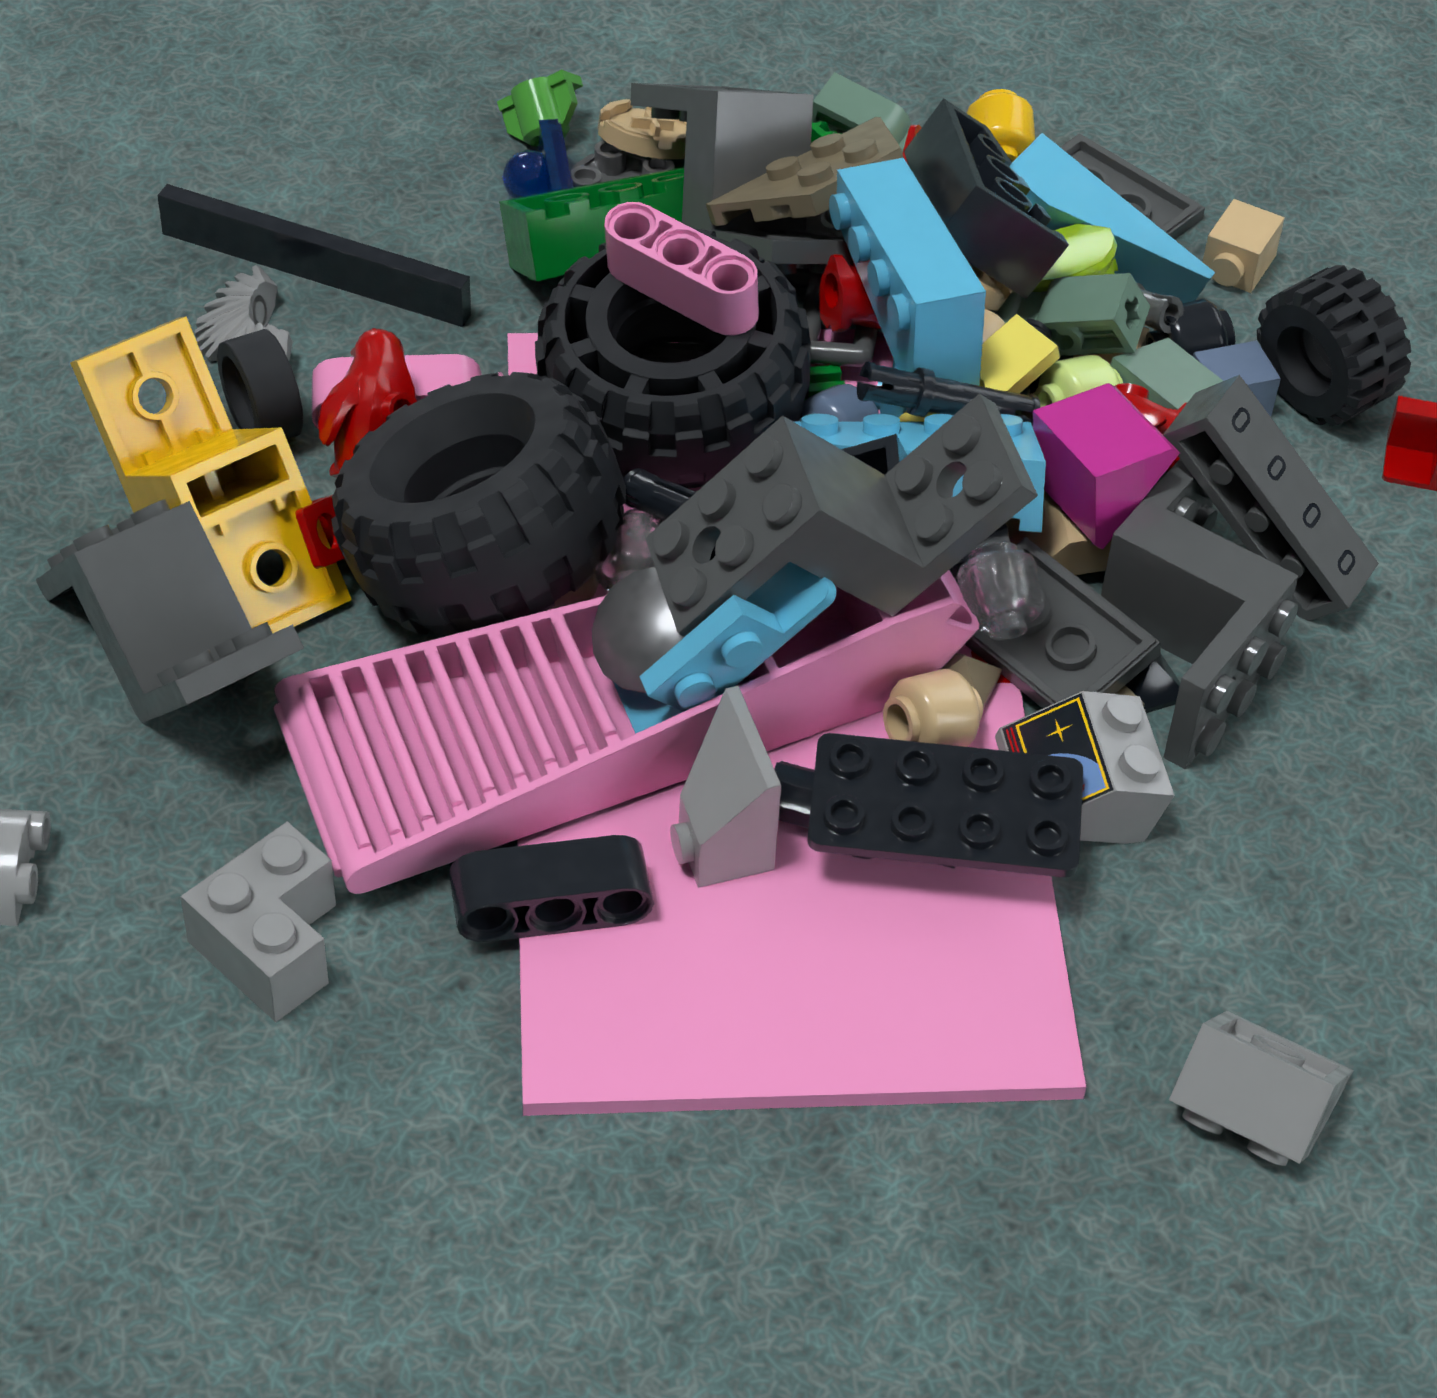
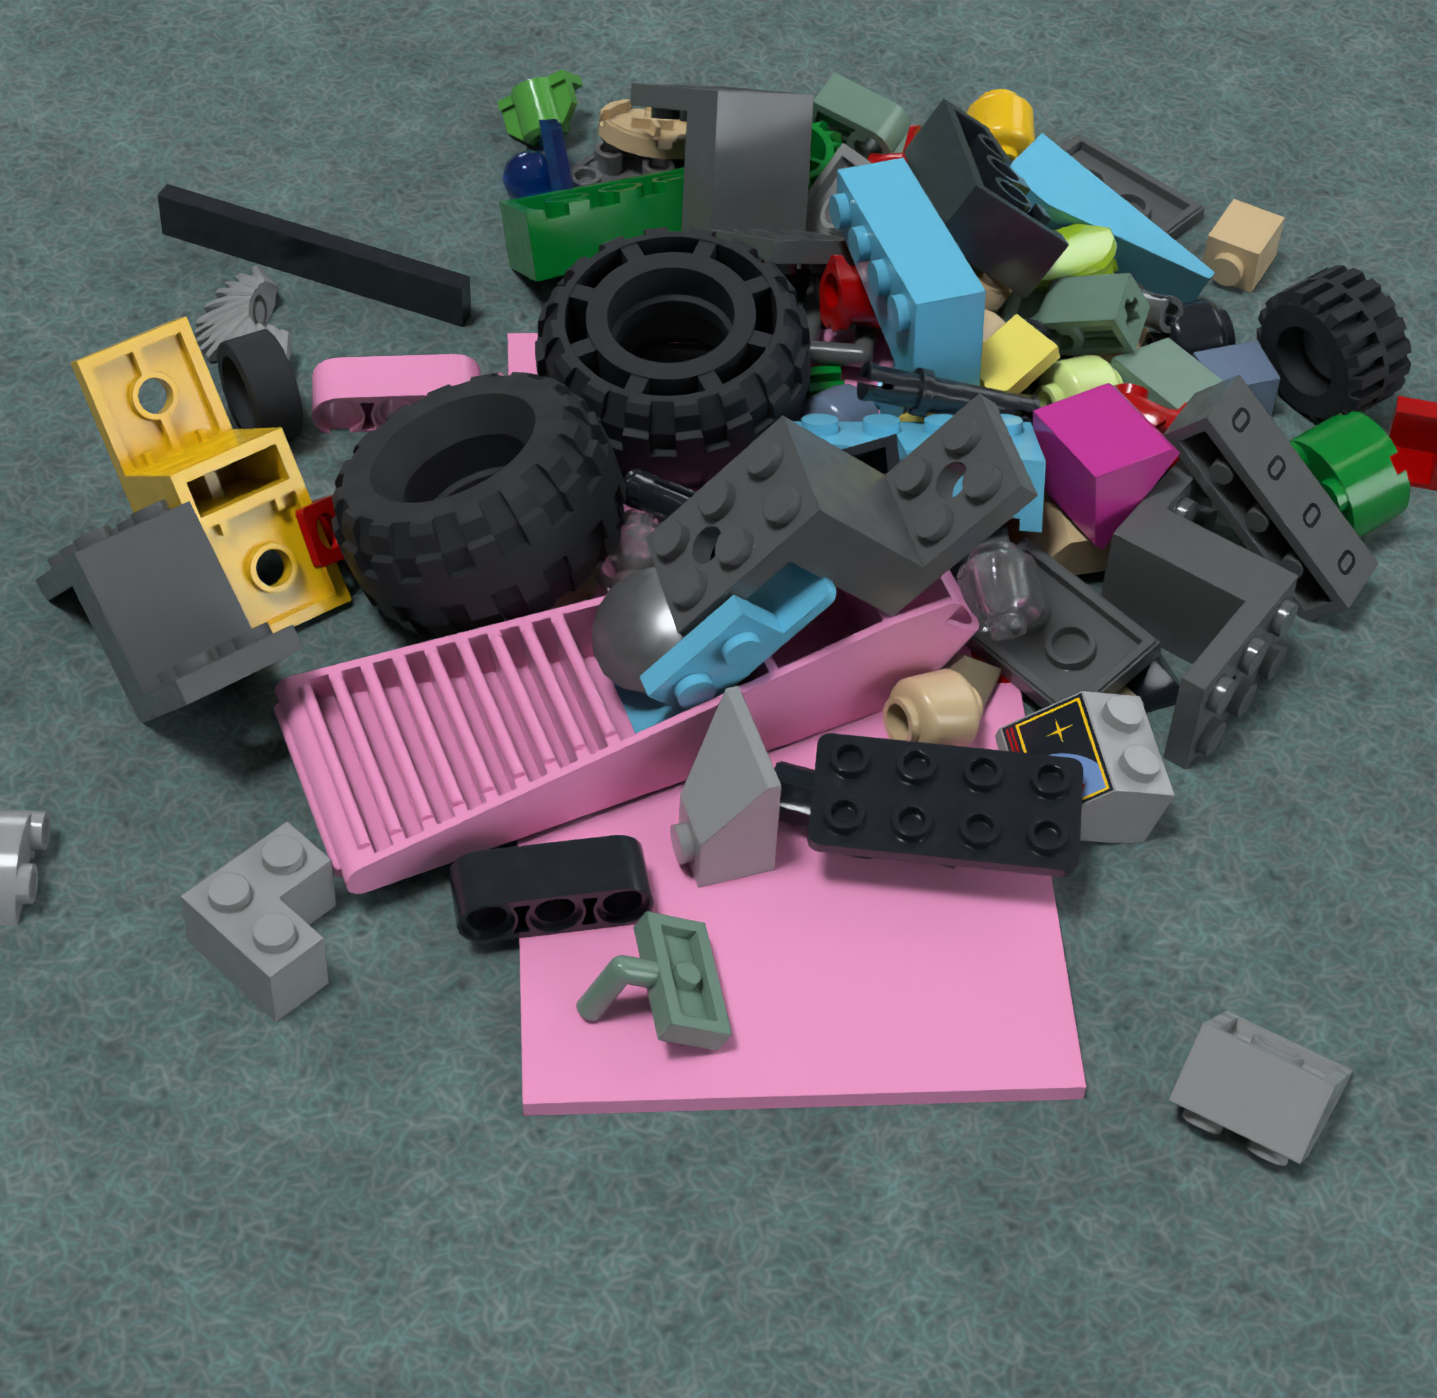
red animal [318,328,417,478] -> none
bright pink beam [604,202,759,335] -> none
dark tan wing [706,117,904,226] -> none
none -> sand green plate [576,911,732,1051]
none -> green brick [1289,411,1410,538]

